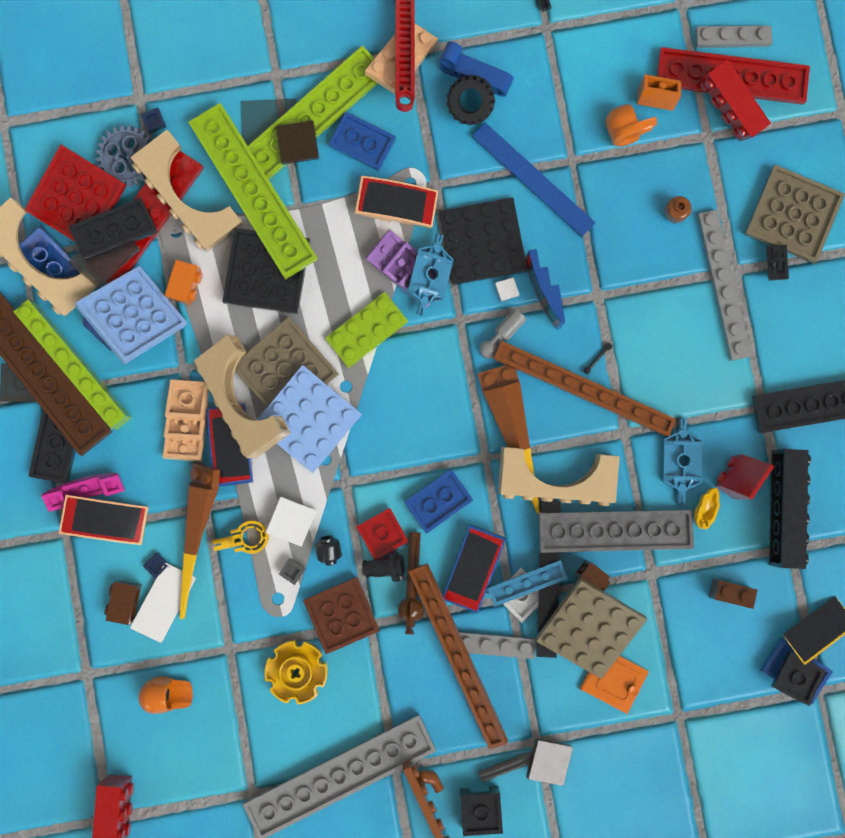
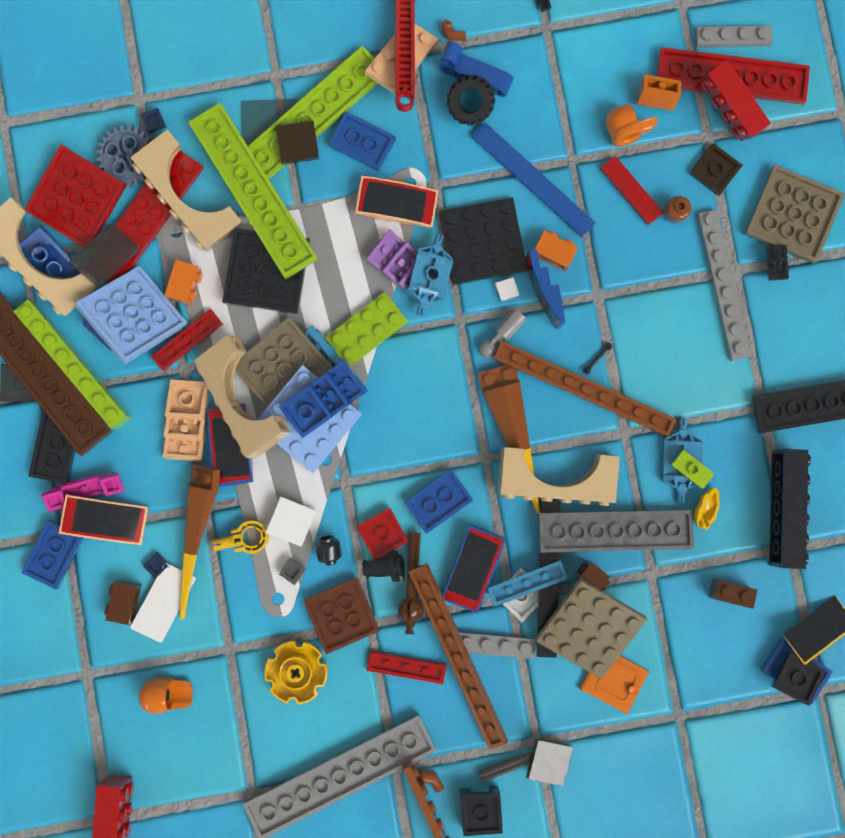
black tile [68,198,158,262] -> none
red slope [715,454,774,500] -> none
none -> blue plate [21,520,84,589]
none -> red tile [151,309,224,371]
none -> blue slope [279,359,368,438]
none -> dark azure plate [304,325,344,367]
none -> red tile [367,650,447,684]
none -> dark orange arm [441,20,466,41]
none -> orange brick [535,231,578,272]
none -> red tile [600,156,664,226]
none -> lime plate [671,450,714,489]
none -> dark brown tile [689,143,743,196]

